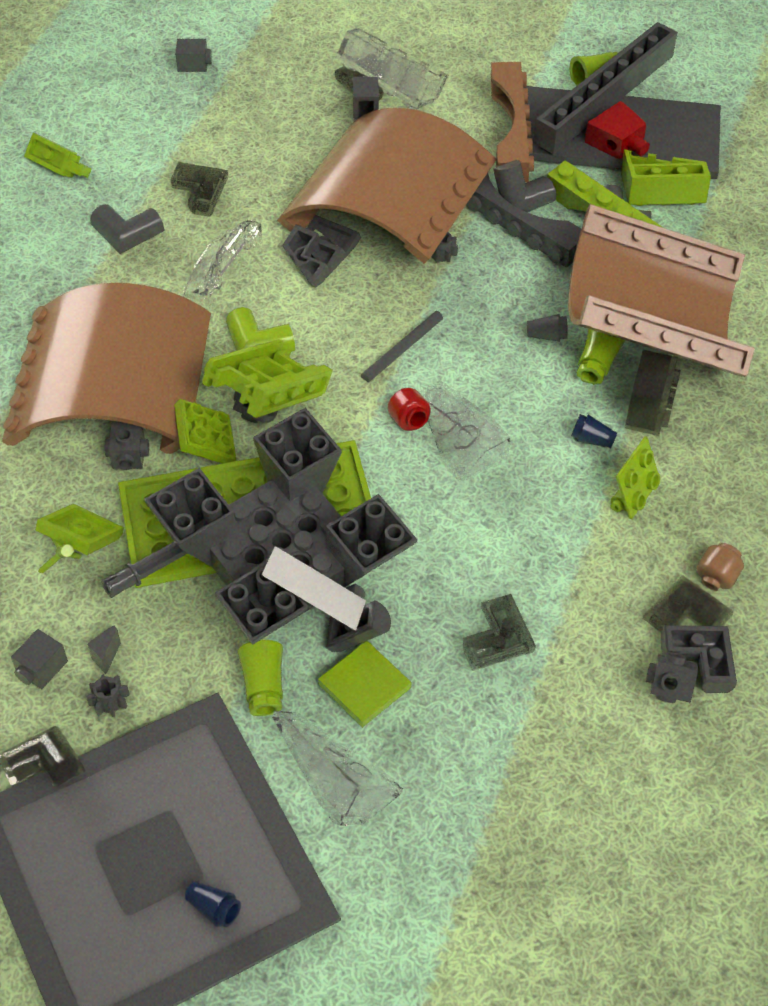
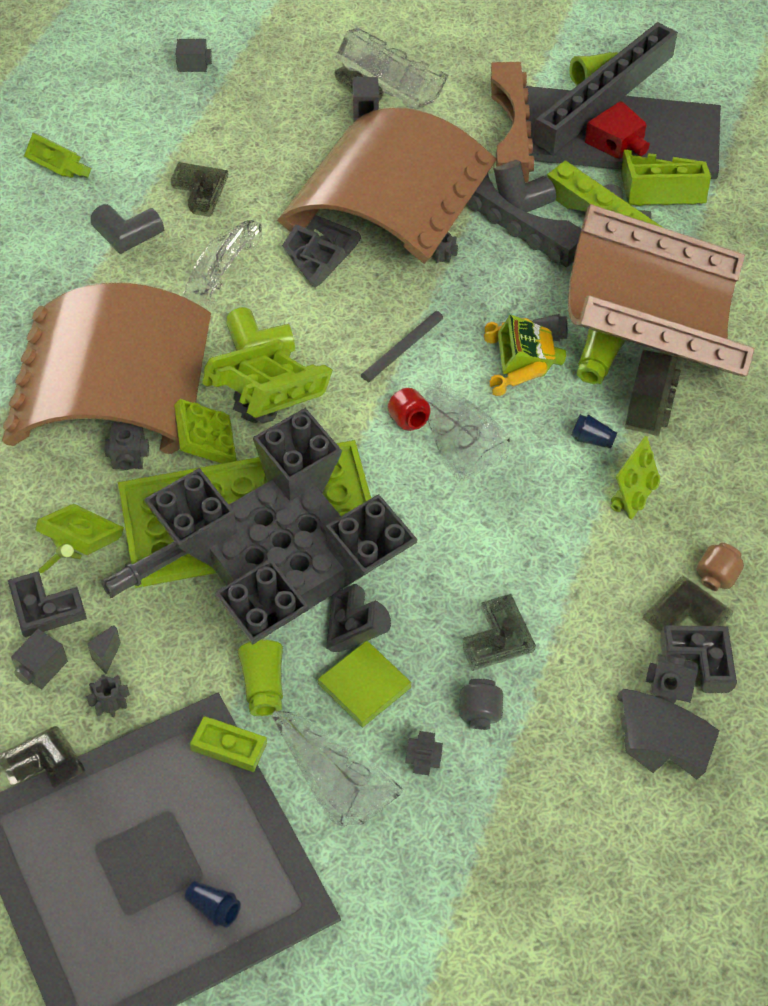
white sticker [262,546,366,631] -> none
none -> dark grey brick [8,571,87,637]
none -> lime plate [190,716,267,772]
none -> dark grey gear [405,731,443,776]
none -> dark grey head [459,679,503,730]
none -> torso [484,315,566,396]
none -> dark grey slope [617,689,720,780]

